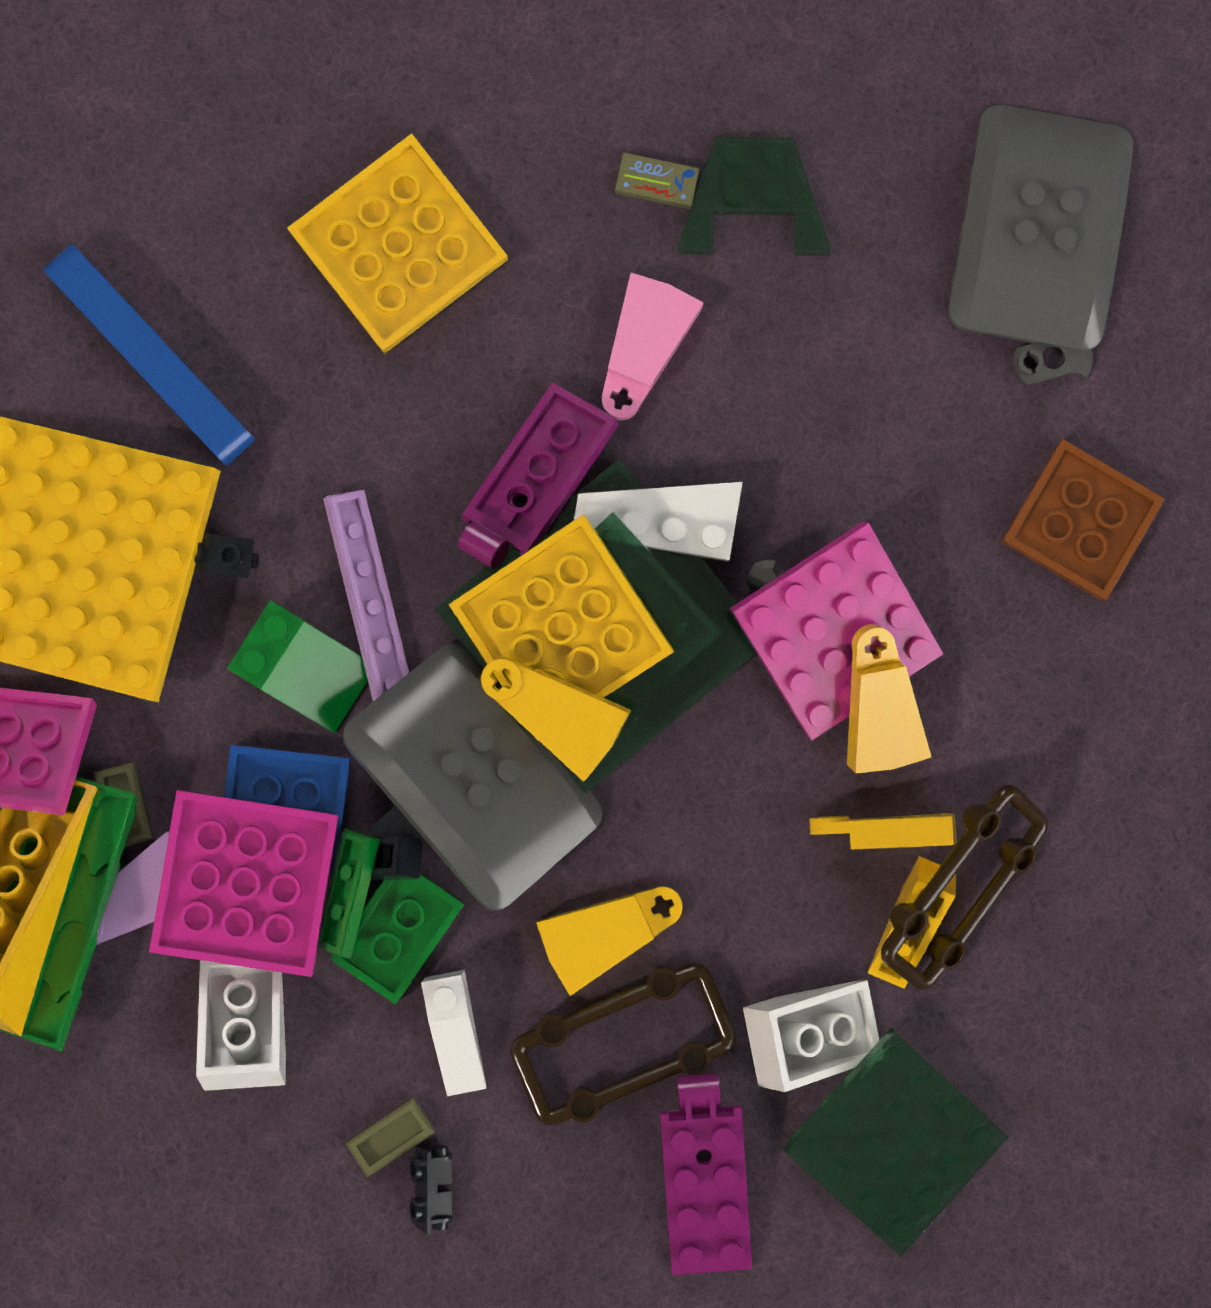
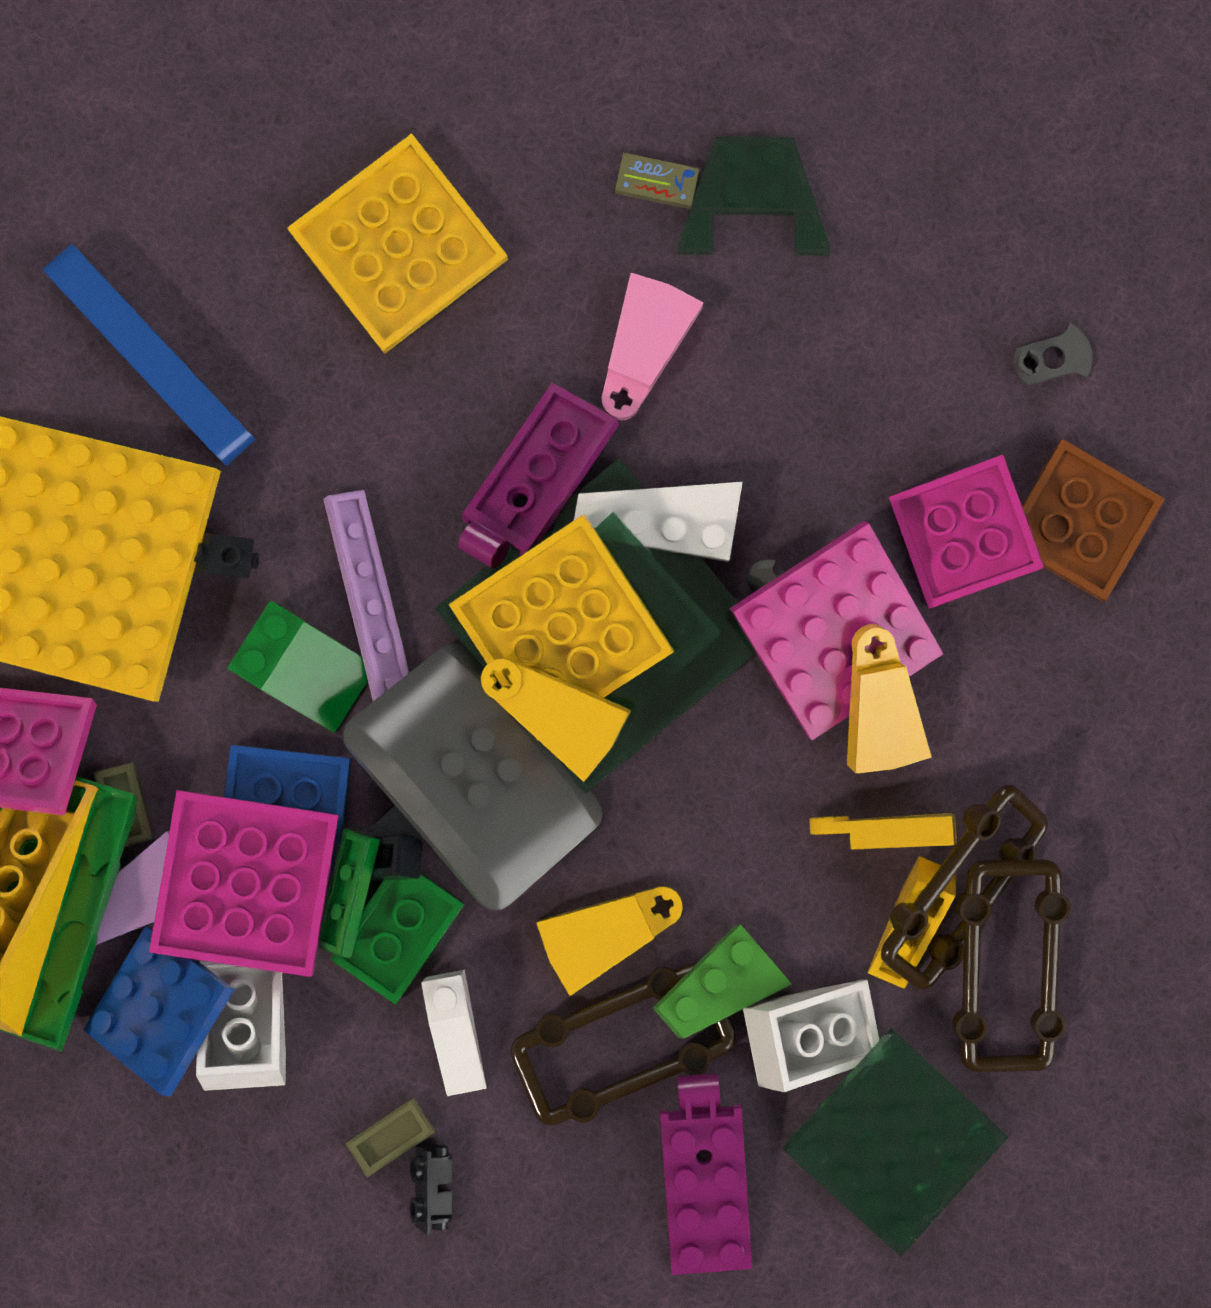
dark grey wedge [948,105,1133,351] -> none
none -> blue plate [83,926,235,1096]
none -> bright green wing [653,925,792,1039]
none -> dark pink plate [889,454,1044,609]
none -> dark brown bar [952,859,1071,1072]

